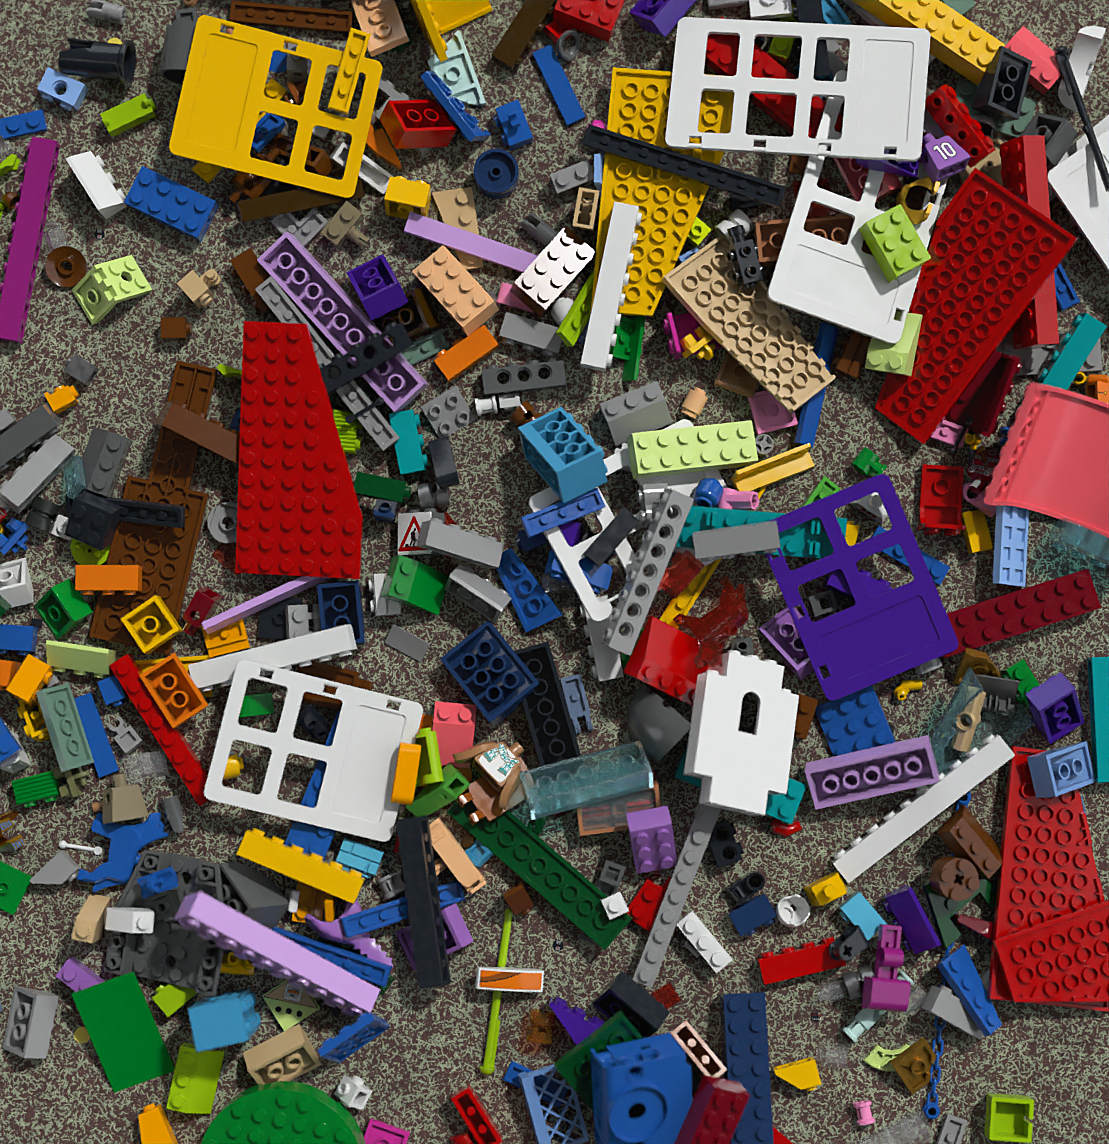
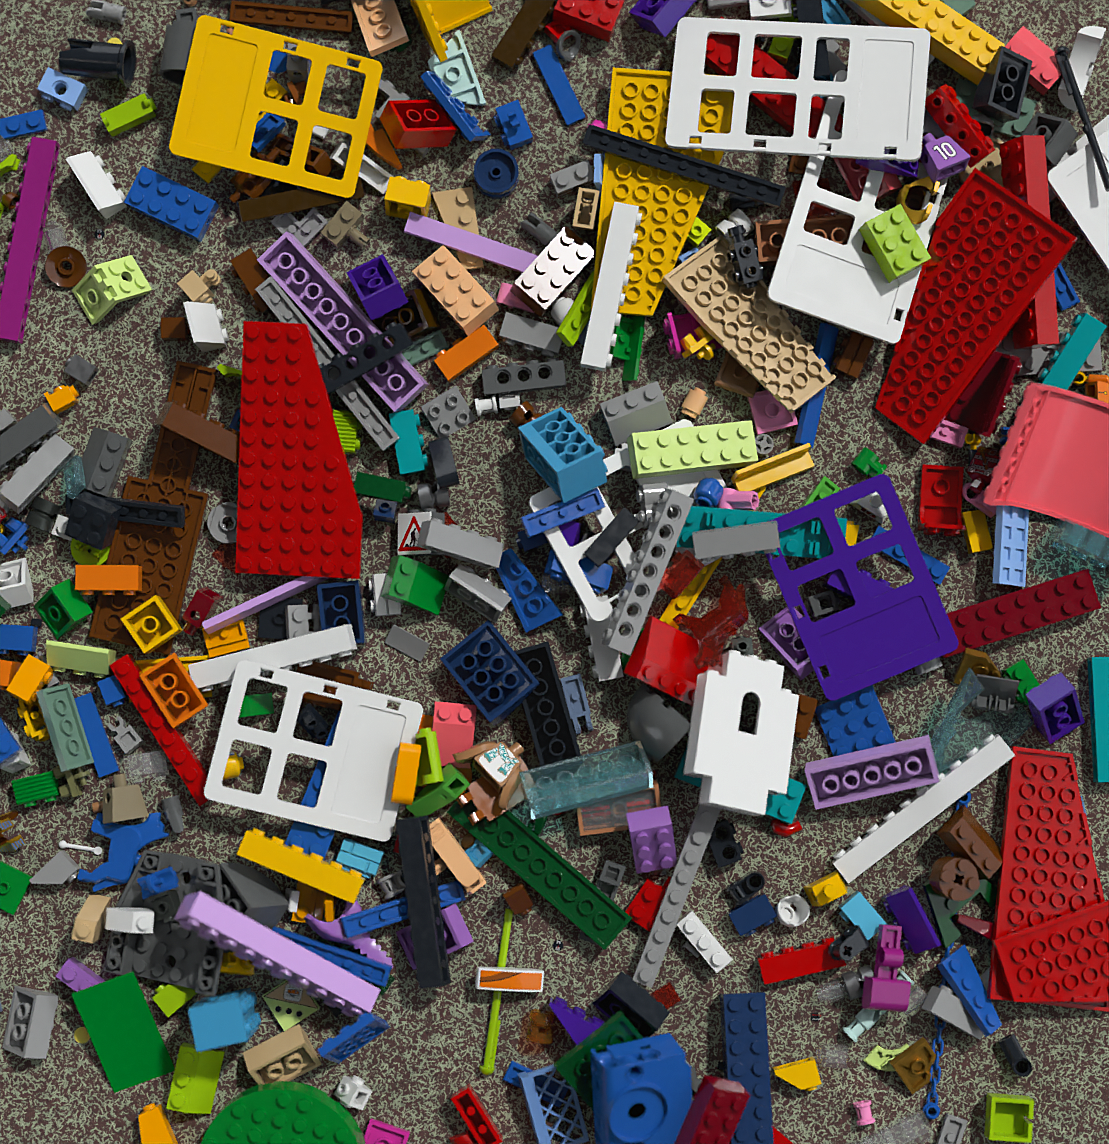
yellow tile [328,28,371,115] -> none
black hinge [345,397,384,424] -> none
white plate [601,892,629,920] -> none
brick [670,1020,727,1081] -> none
yellowish green slope [865,311,923,376] -> none
yellow arm [894,680,922,701] -> none
black hinge [949,417,973,456] -> none
tan piece [951,687,986,752] -> none
medium blue slope [1027,741,1096,798] -> none
none -> white slope [183,301,229,353]
none -> black piece [997,1033,1032,1077]

